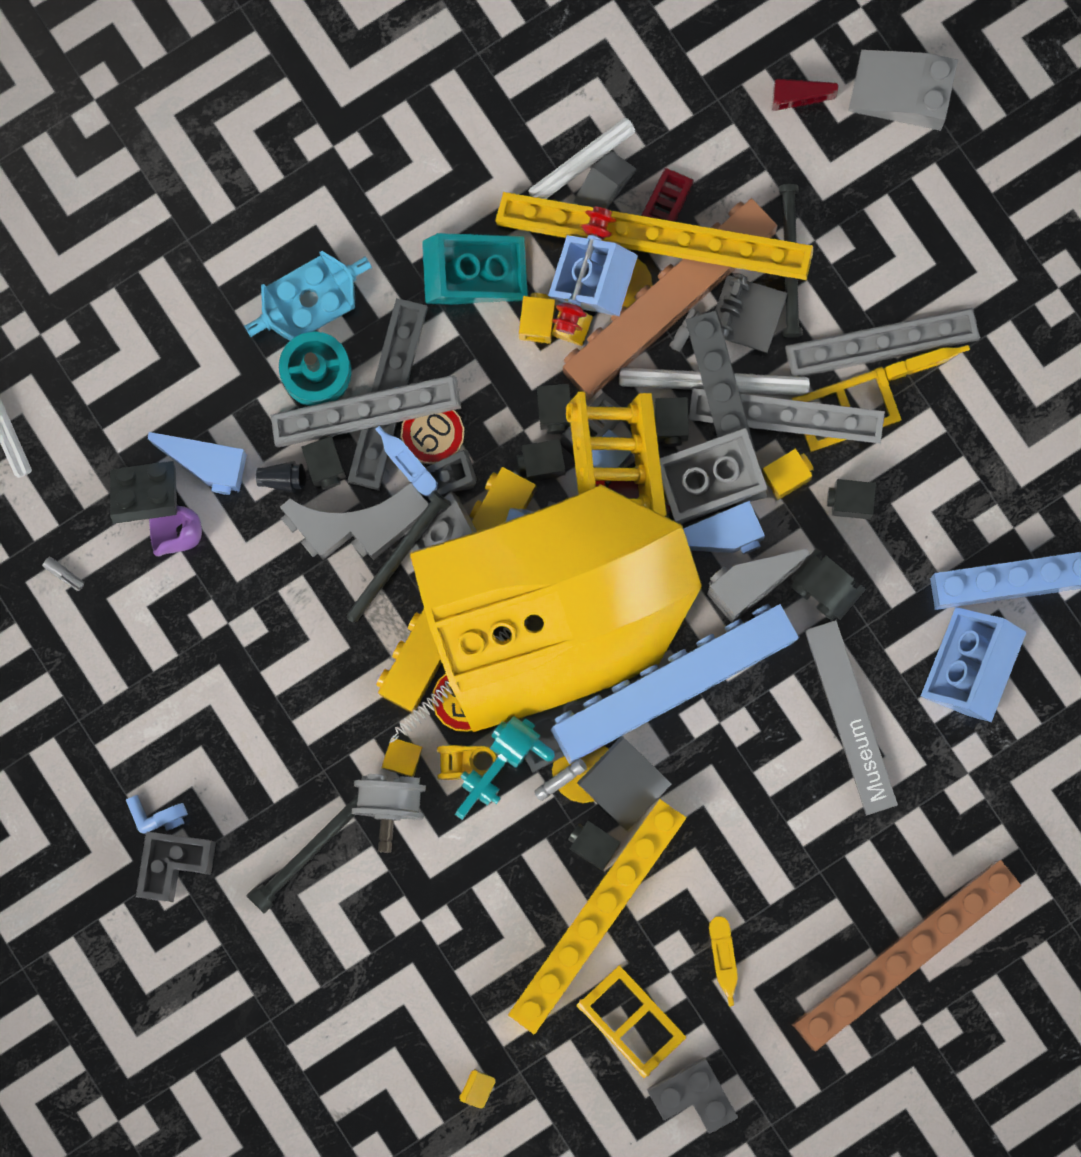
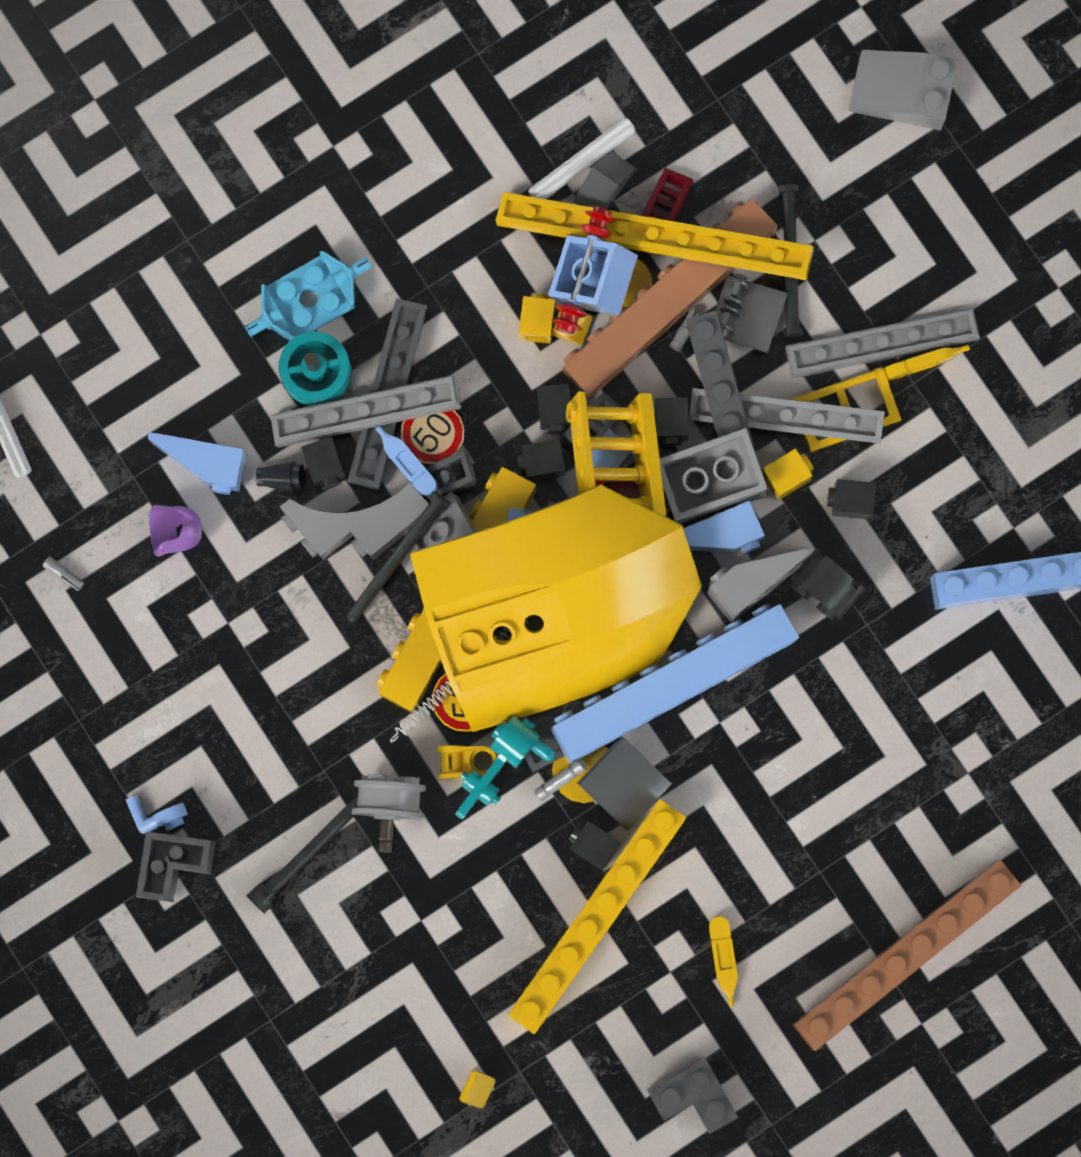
pearl dark grey plate [110,461,177,524] -> none
yellow slope [381,738,423,777] -> none
teal slope [422,233,528,304] -> none
yellow window [576,965,687,1078] -> none
white axle [619,368,810,395] -> none
dark red slope [772,79,838,111] -> none
light grey tile [805,620,898,816] -> none
light blue slope [921,607,1026,722] -> none

